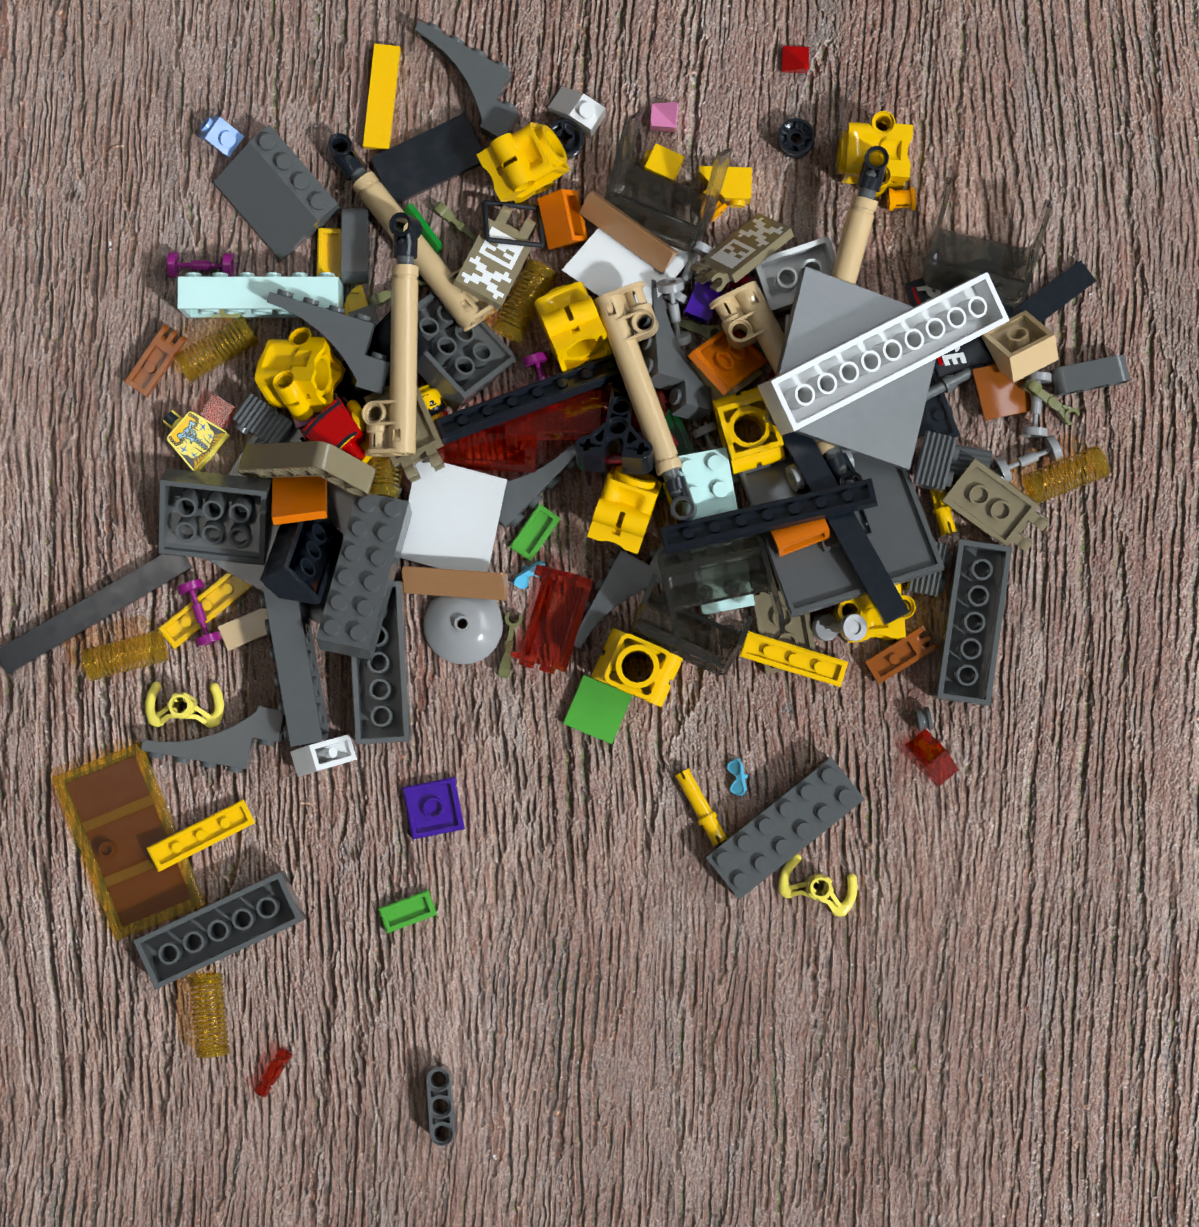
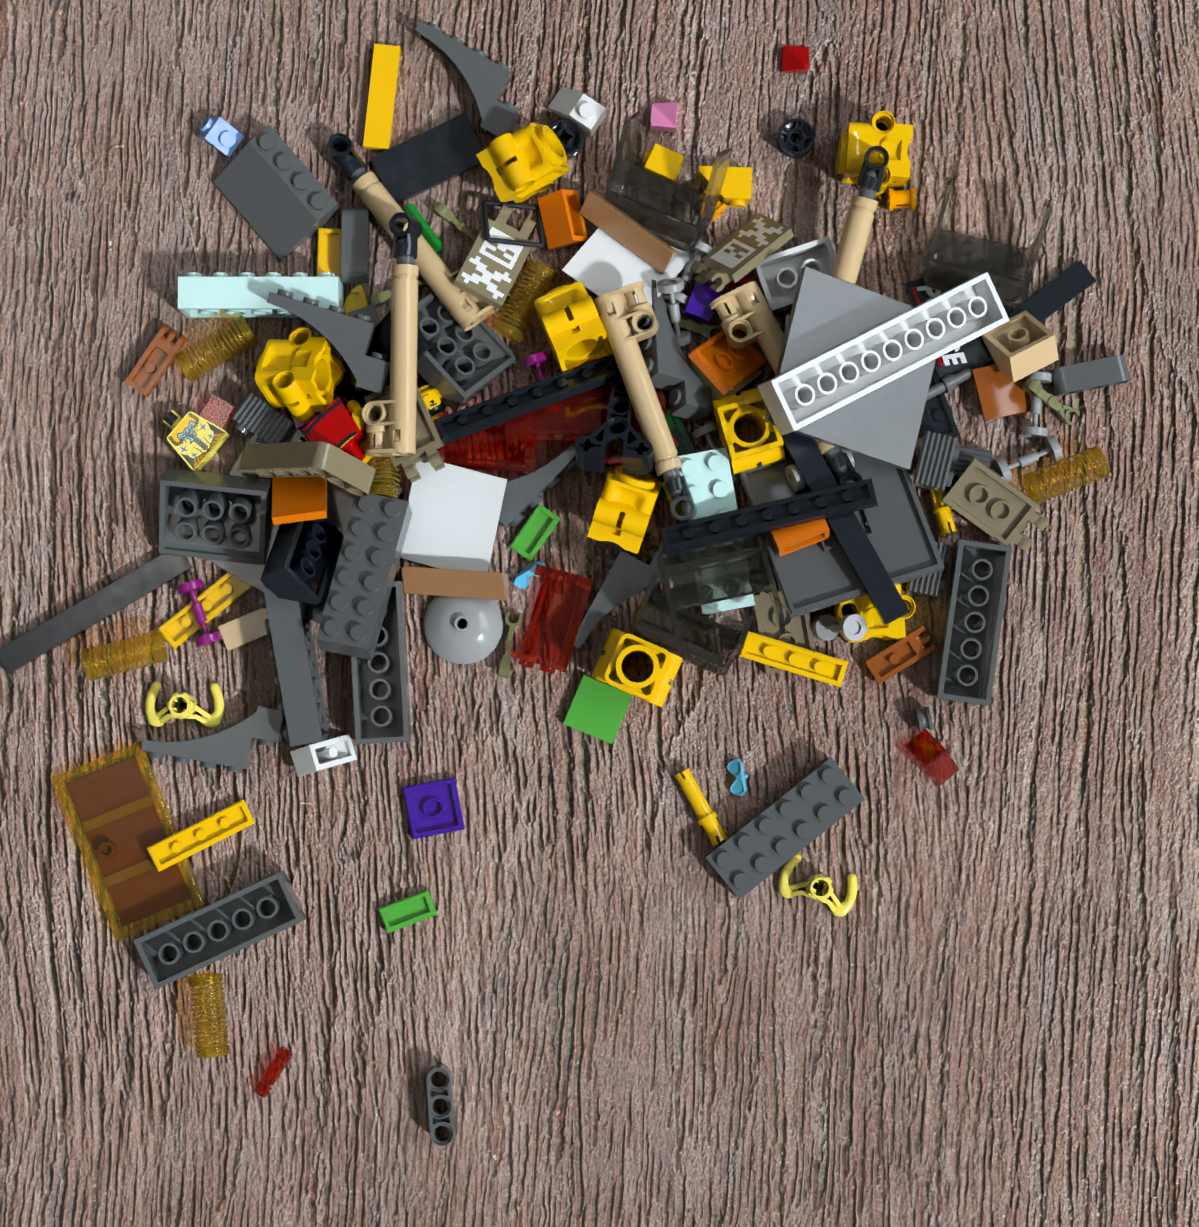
magenta wheel [167,252,234,278] -> none

